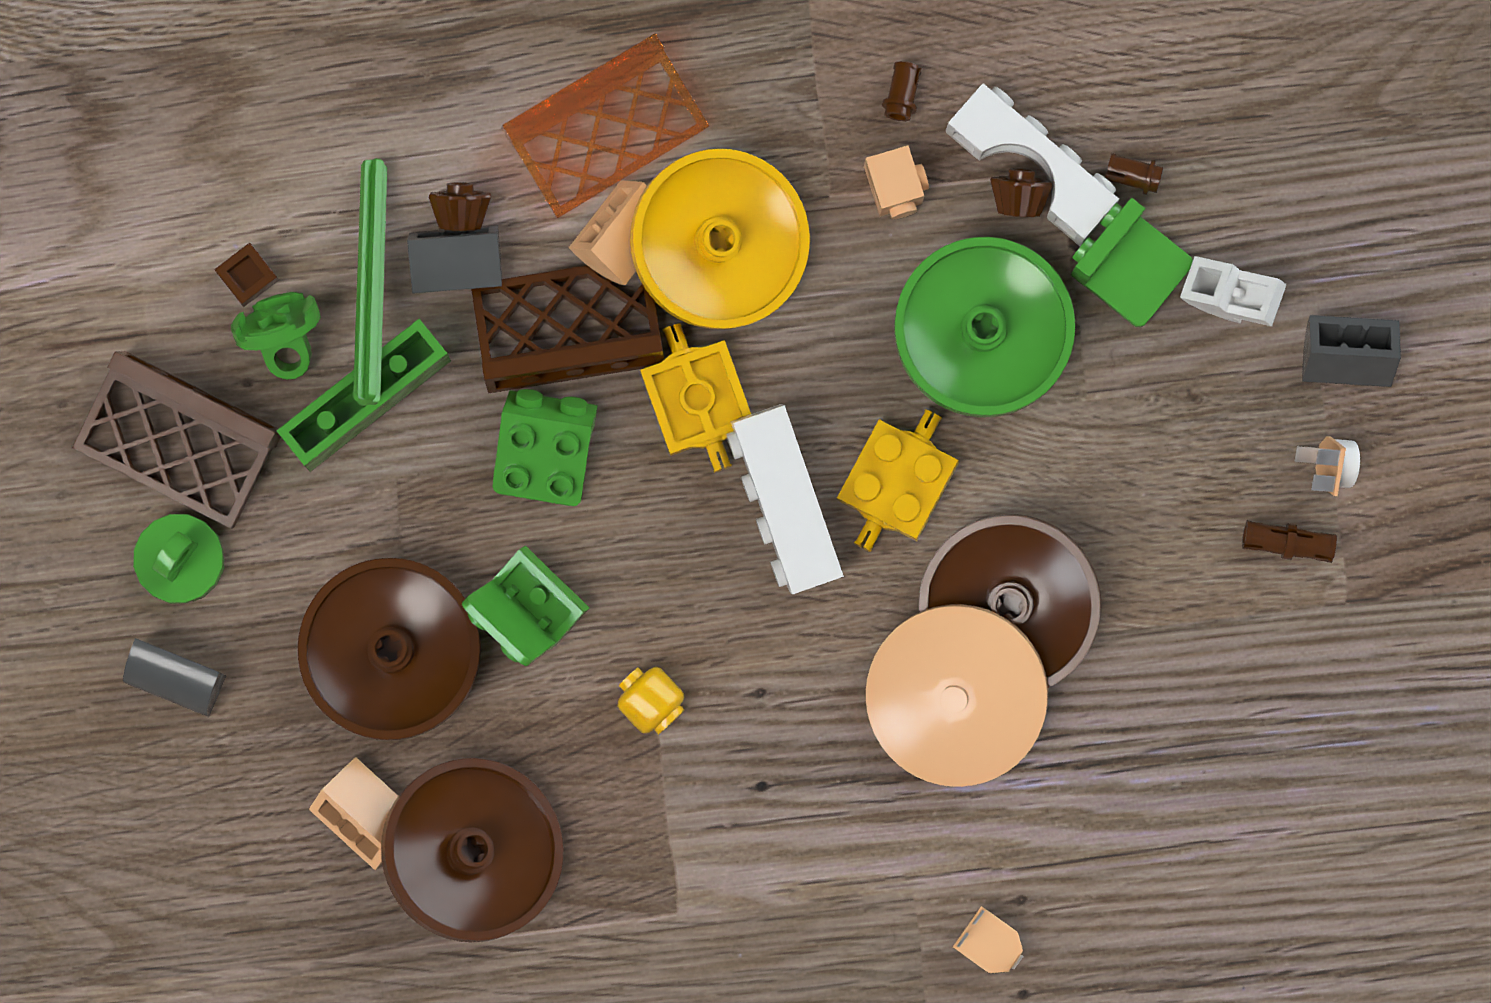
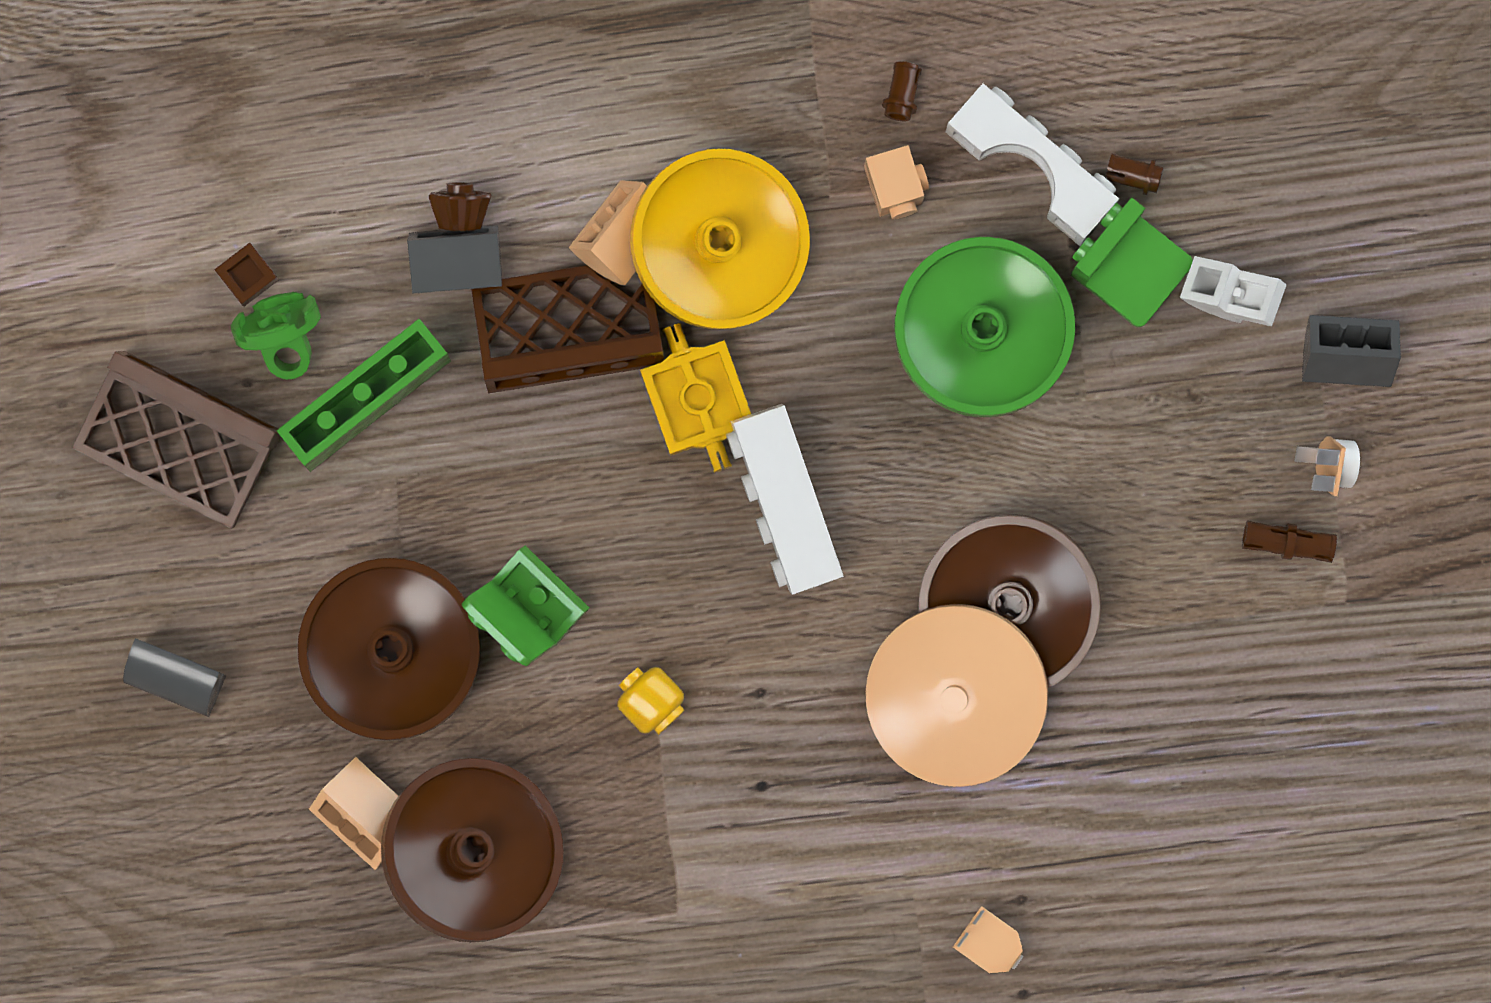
bright green tile [133,514,224,604] -> none
bright green axle [353,158,387,406] -> none
bright green bracket [492,389,598,506] -> none
clear orange fence [501,33,709,218] -> none
yellow plate [837,409,959,552] -> none
reddish brown piece [990,168,1053,217] -> none

